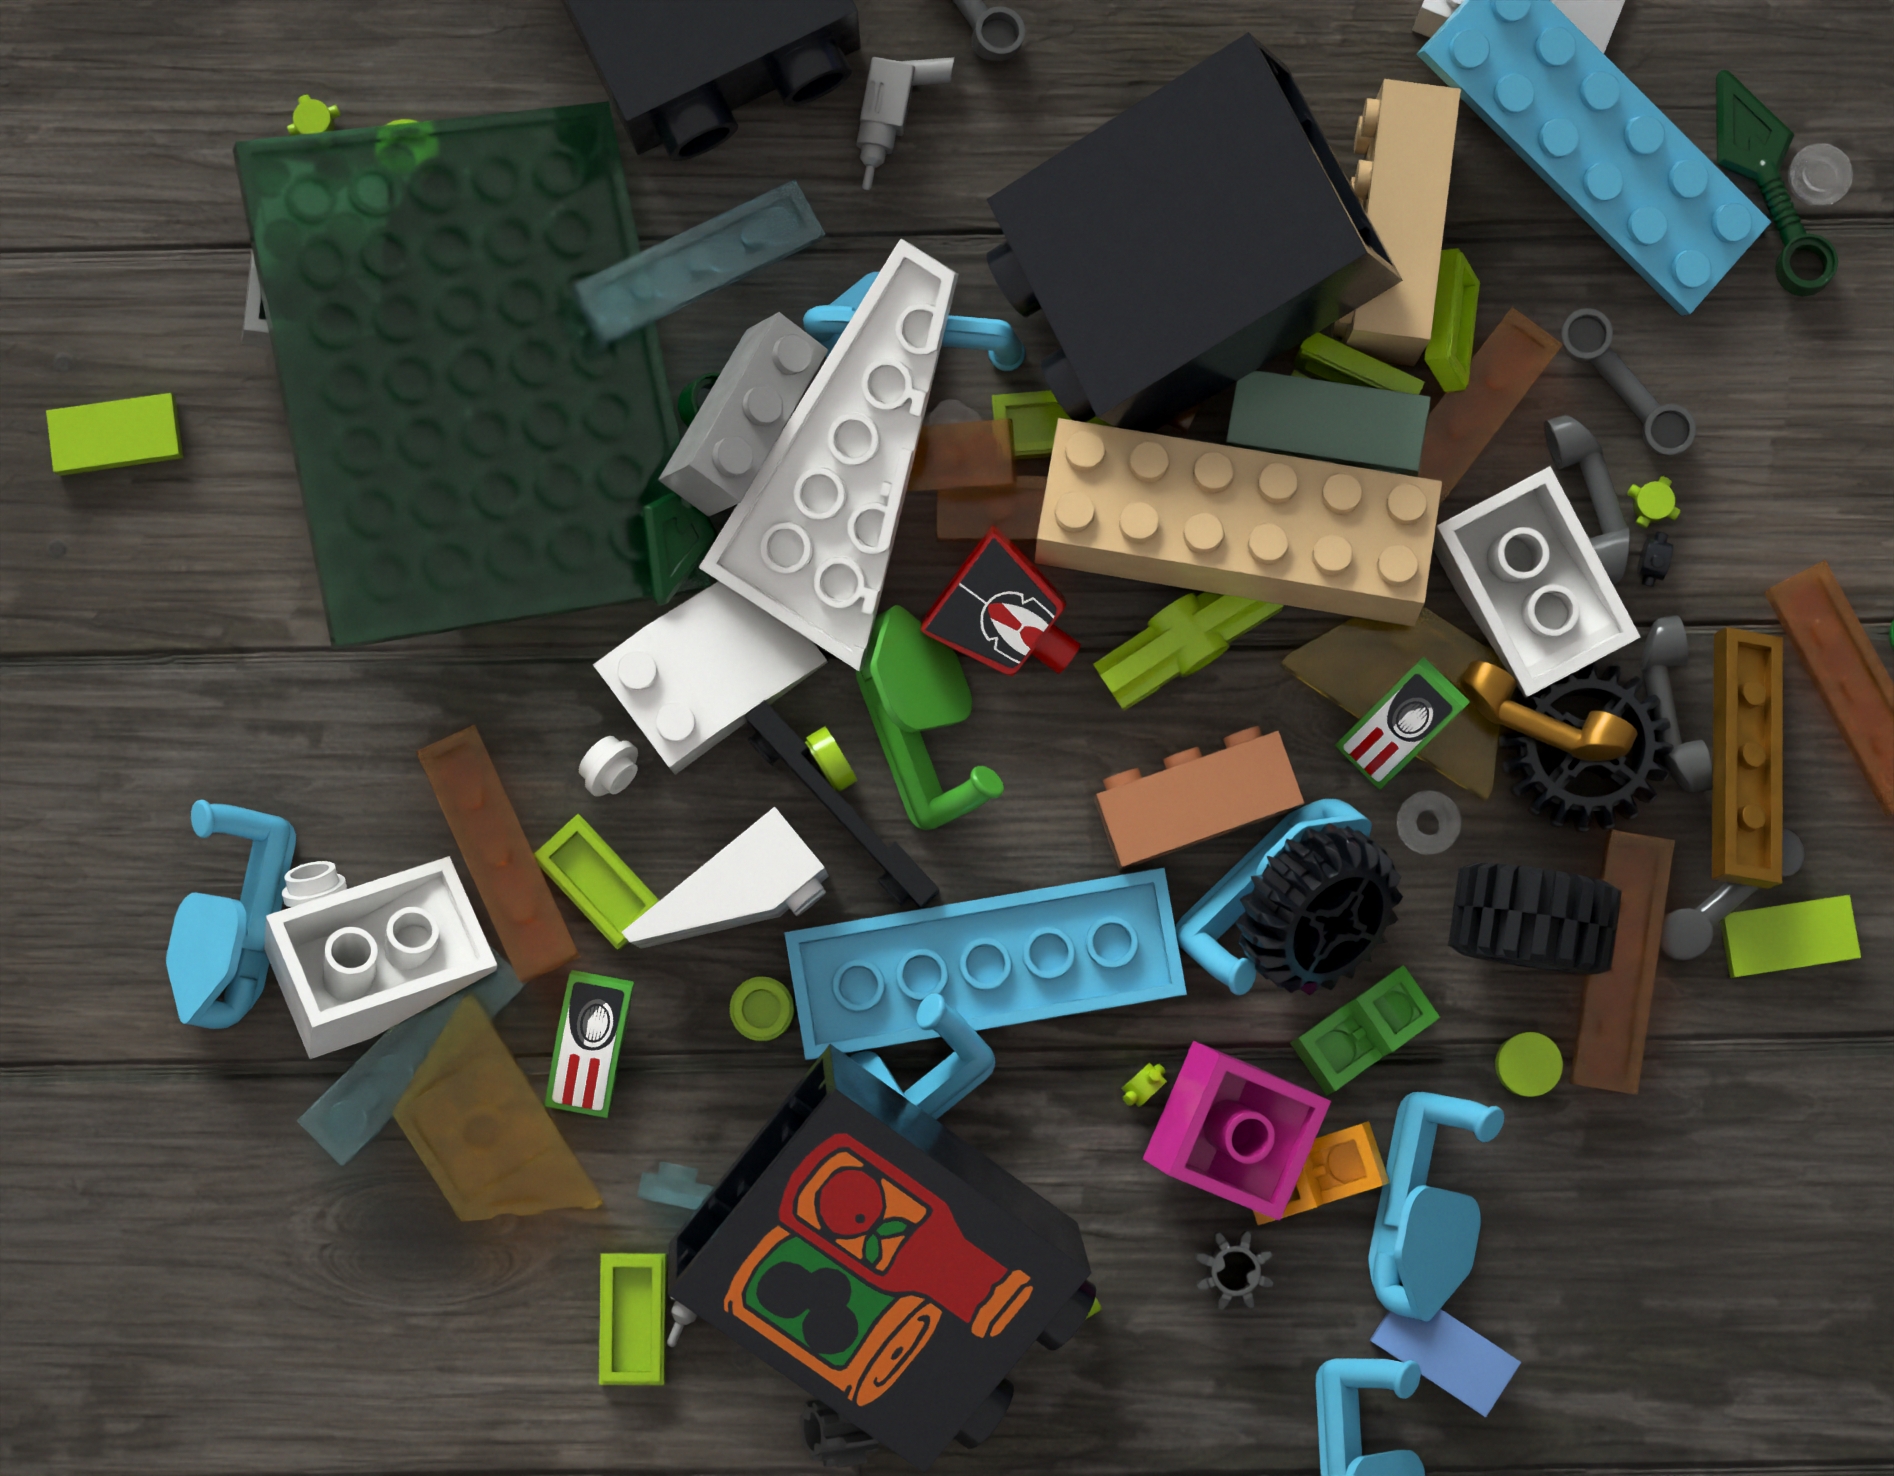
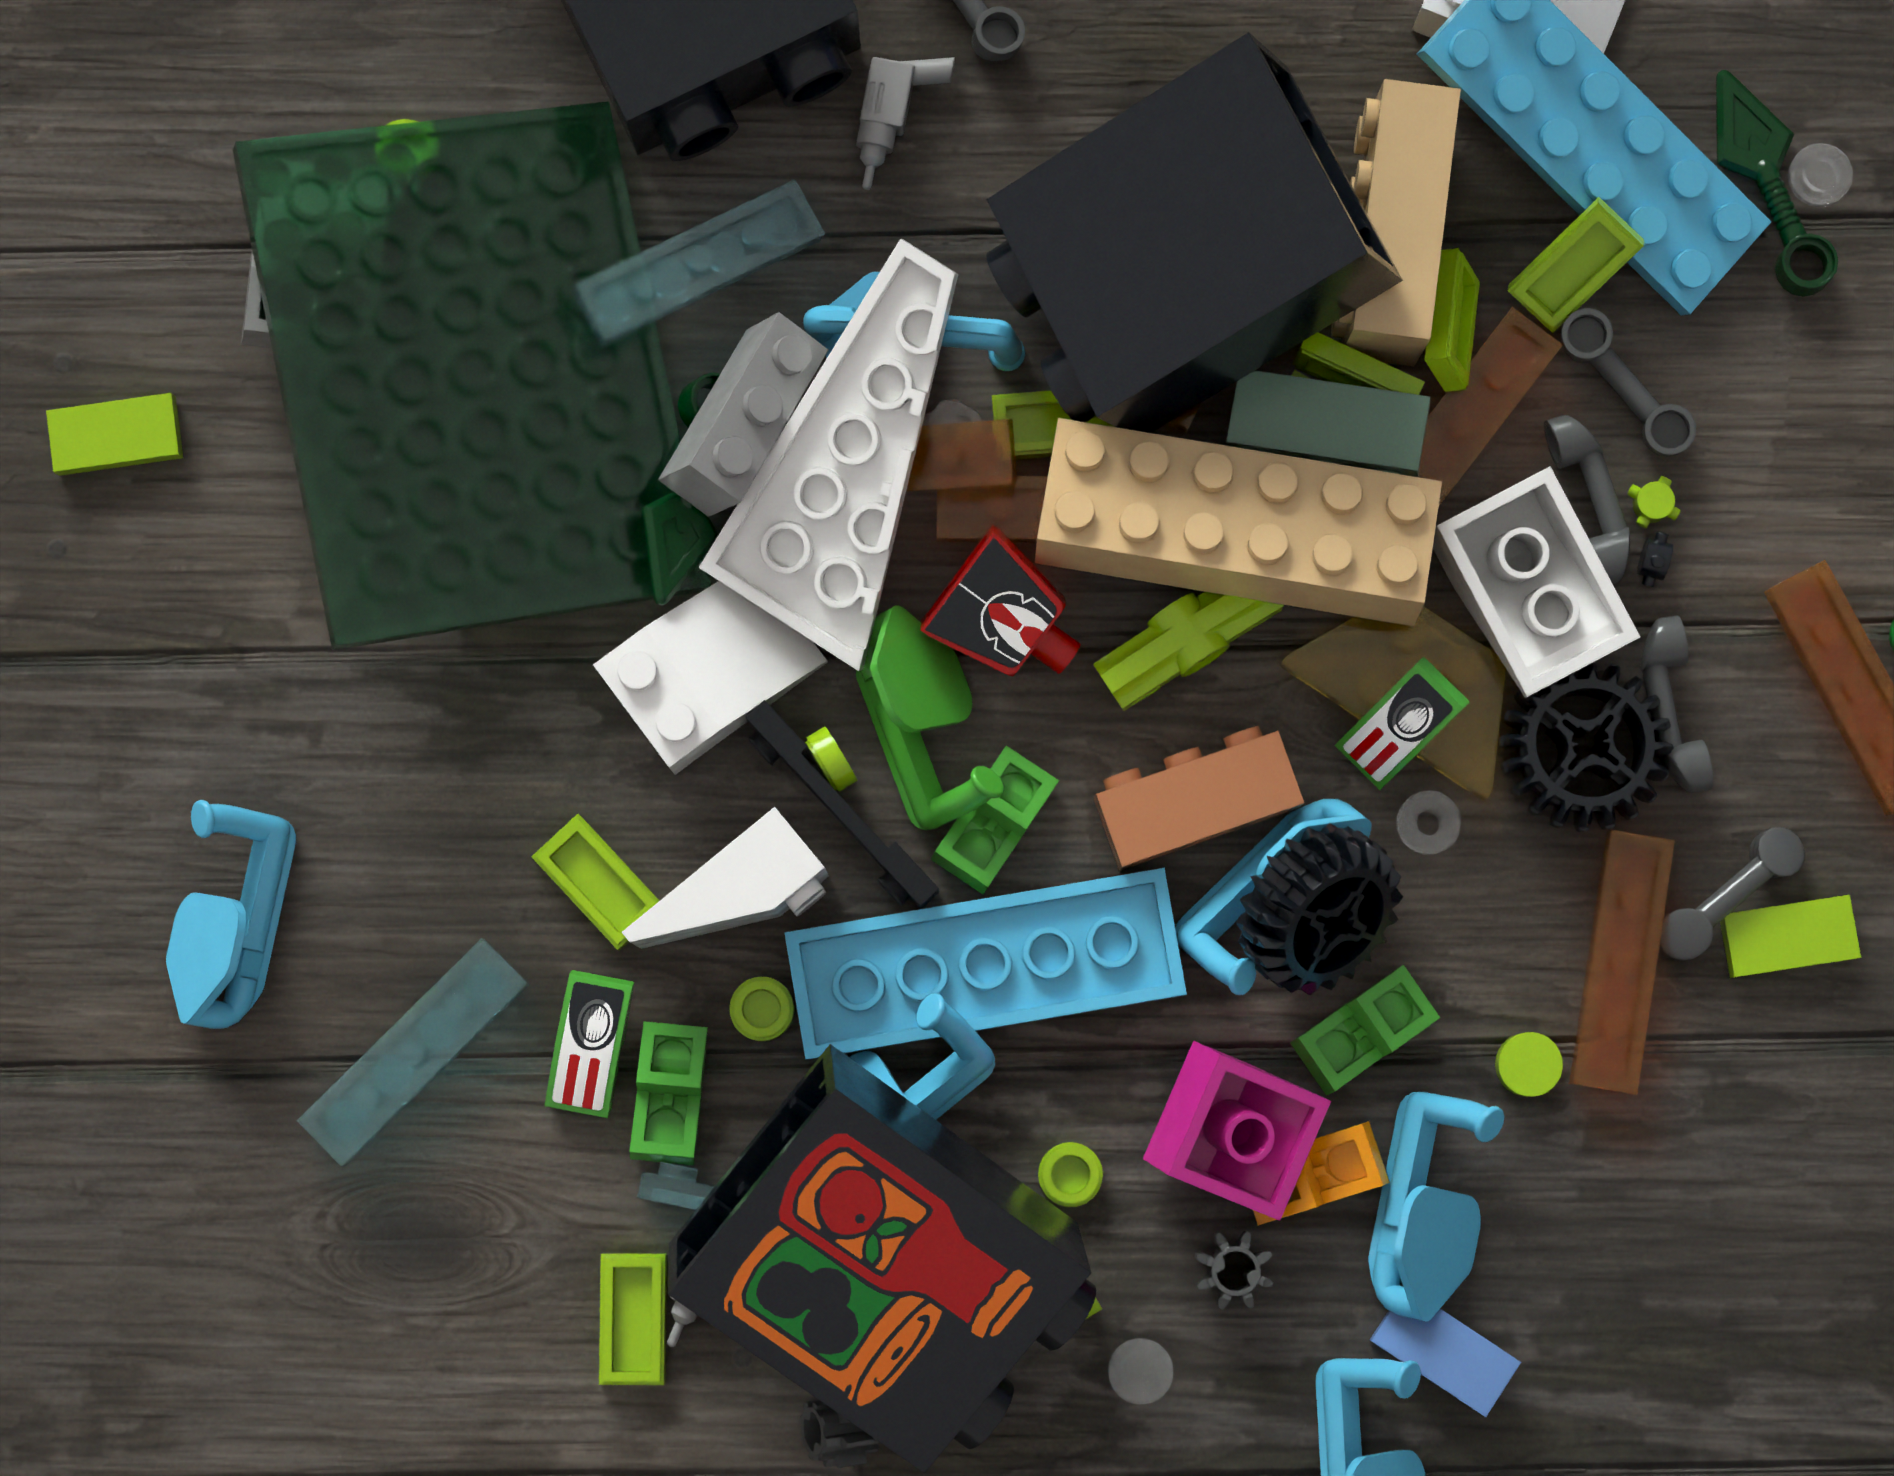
white slope [264,856,497,1059] -> none
white plate [282,861,347,907] -> none
lime piece [287,95,341,147] -> none
clear yellow wing [392,991,603,1222] -> none
clear orange plate [416,725,581,984] -> none
white plate [579,736,638,797] -> none
lime piece [1121,1062,1167,1107] -> none
black tyre [1448,863,1622,975] -> none
pearl gold bar [1462,661,1637,761] -> none
pearl gold plate [1712,627,1783,889] -> none
none -> bright green slope [629,1021,708,1165]
none -> bright green slope [930,745,1059,895]
none -> lime tile [1038,1142,1103,1207]
none -> clear plate [1108,1338,1173,1404]
none -> lime tile [1507,197,1644,333]

